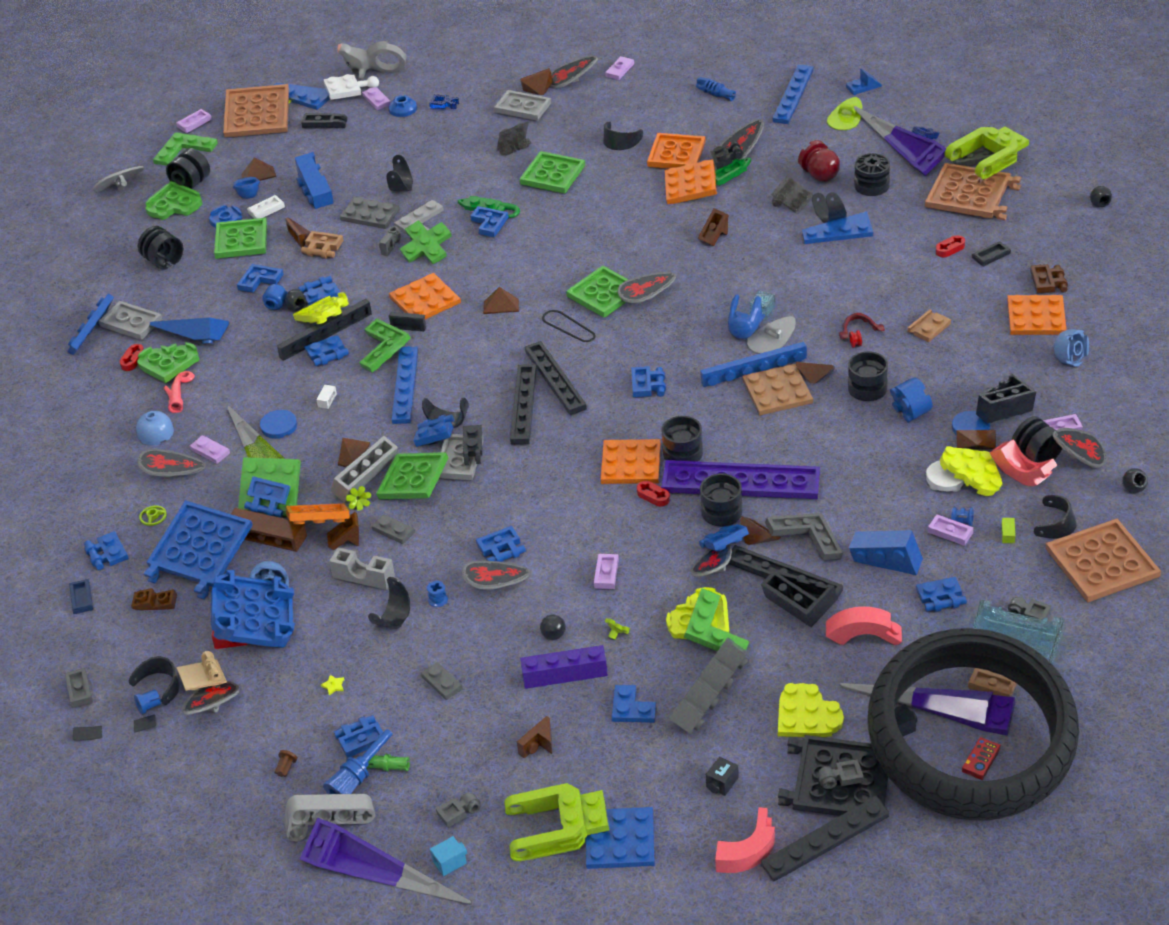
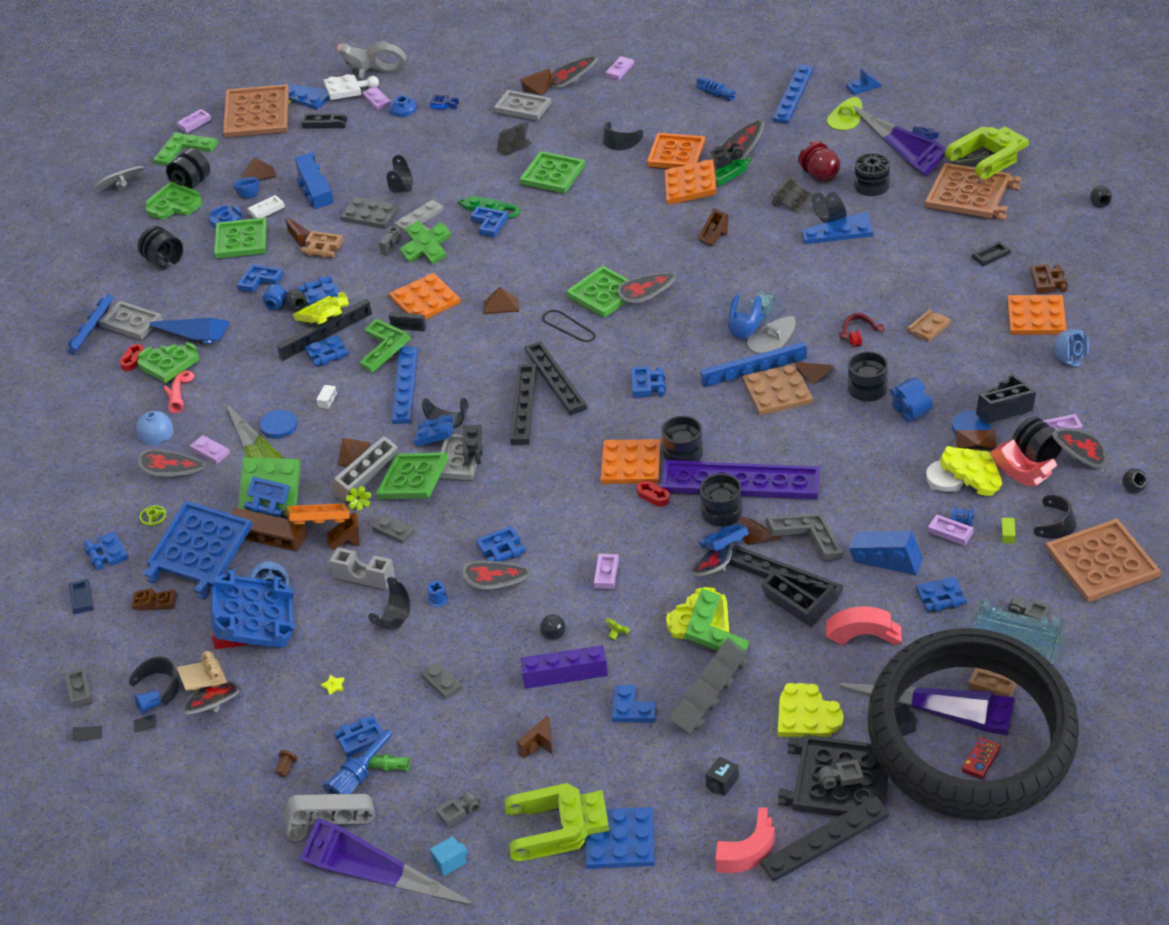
red beam [936,235,965,258] -> none

